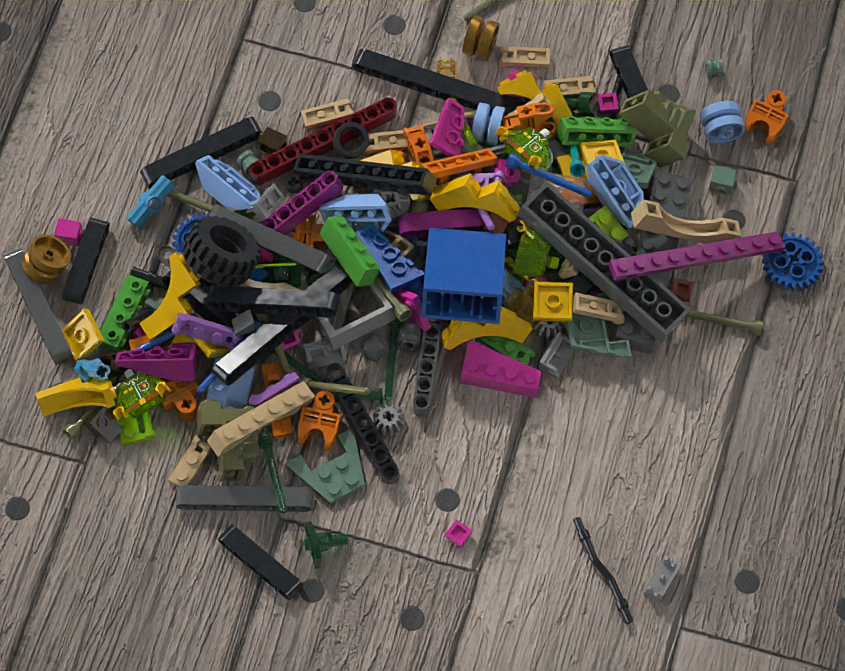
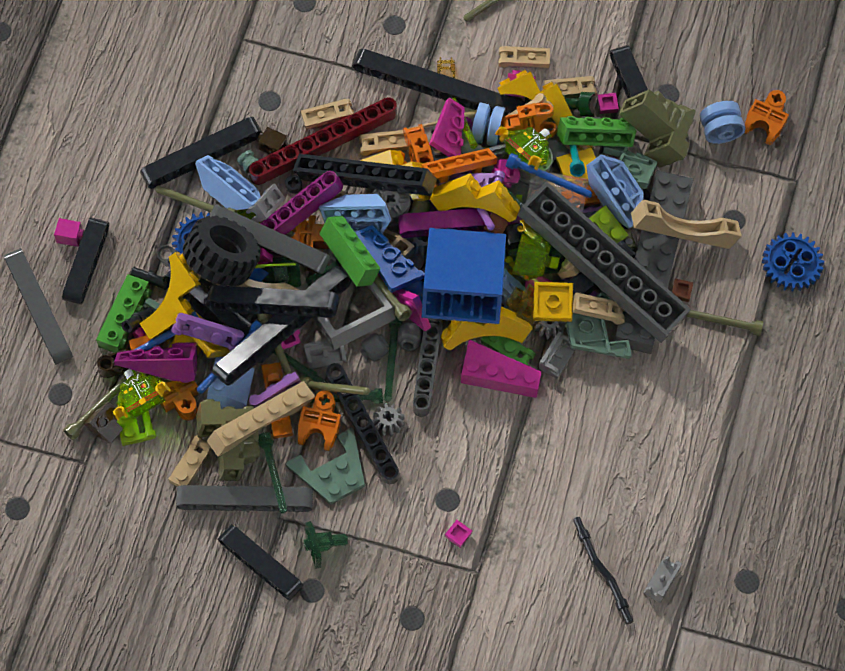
pearl gold wheel [21,234,71,284] -> none
yellow arch [35,377,117,417] -> none
yellow tile [61,309,105,361] -> none
dark azure piece [74,358,110,381] -> none
dark azure piece [126,175,175,229] -> none
dark grey slope [232,310,254,336] -> none
black tyre [333,122,369,159] -> none
pearl gold wheel [462,15,500,61] -> none
yellow tile [579,140,625,168] -> none
magenta plate [608,231,785,281] -> none
sand green wheel [705,58,723,77] -> none
sand green brick [708,165,738,195] -> none

